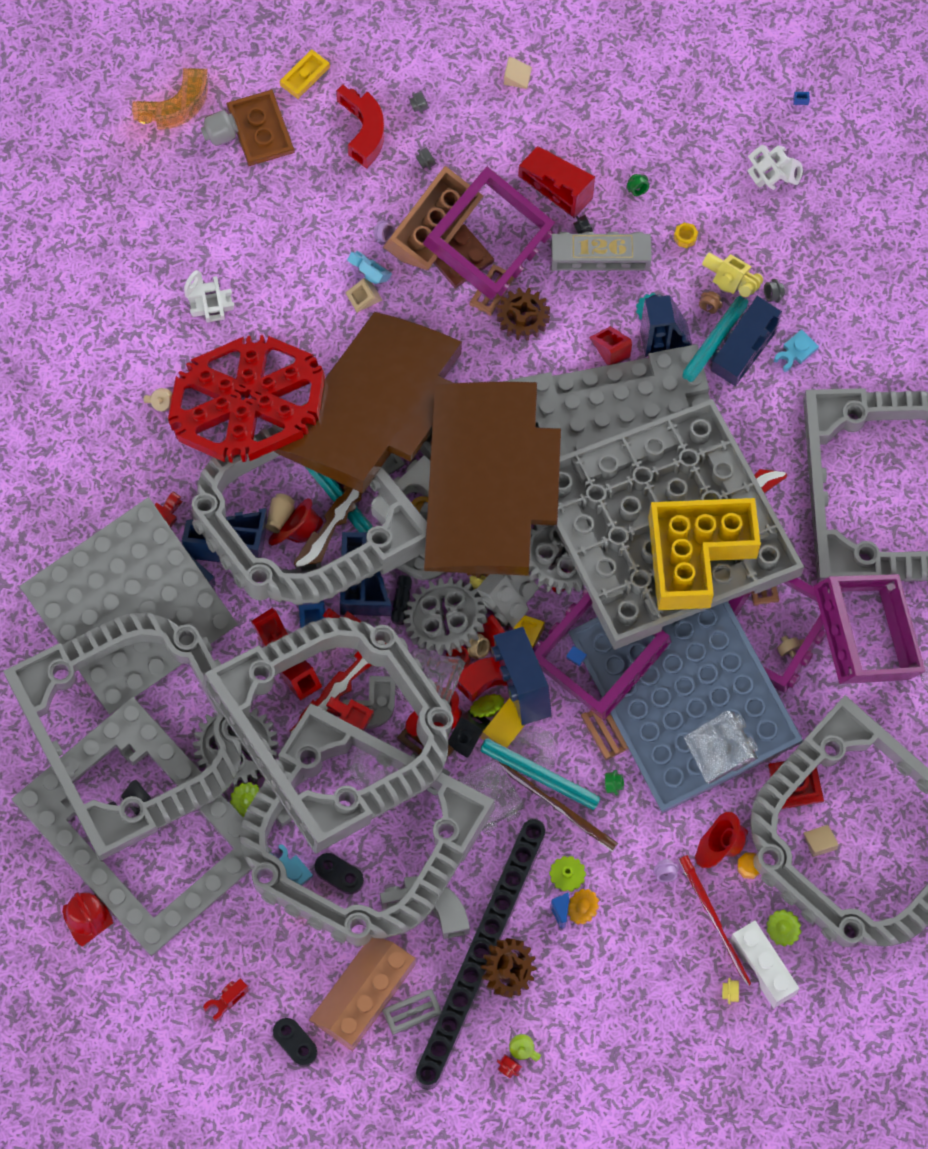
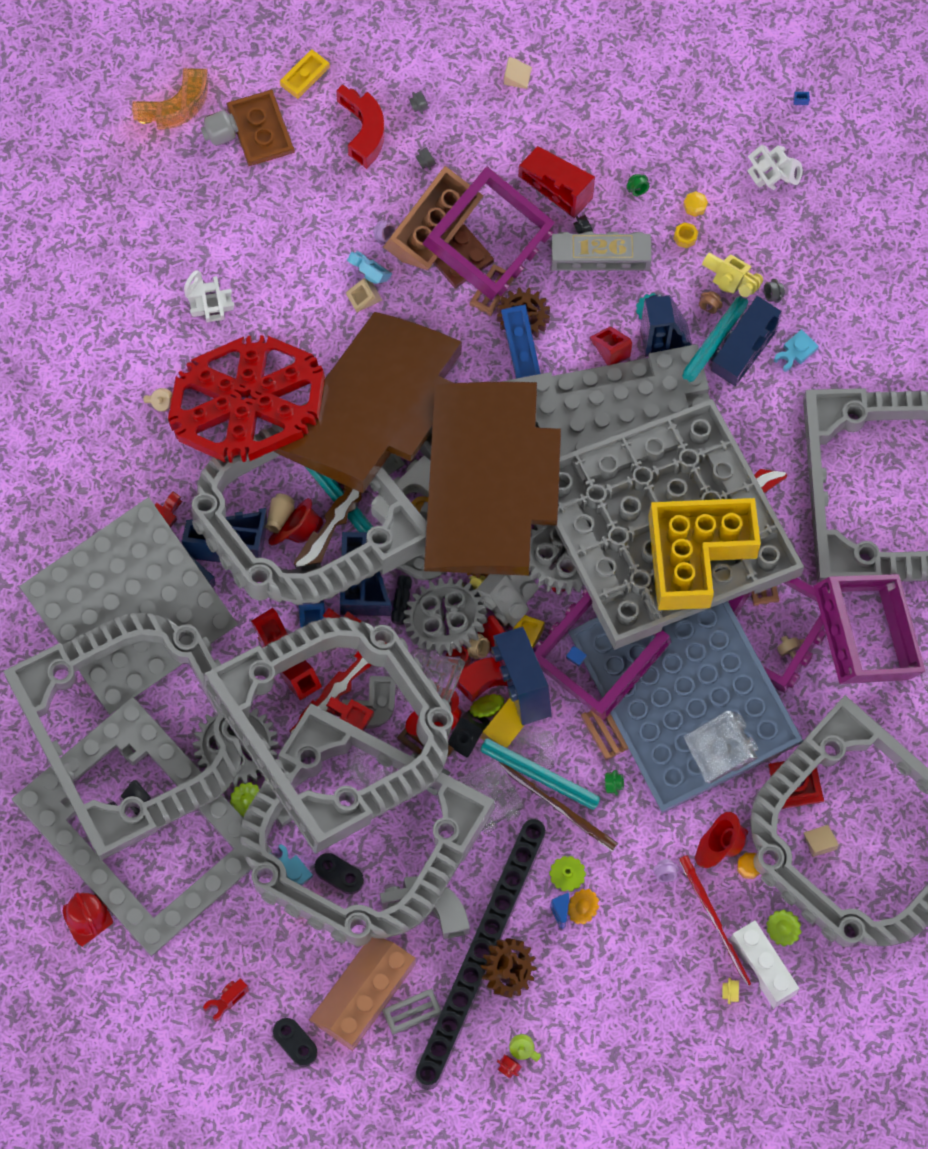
none -> blue tile [501,304,541,379]
none -> yellow tile [683,191,708,217]

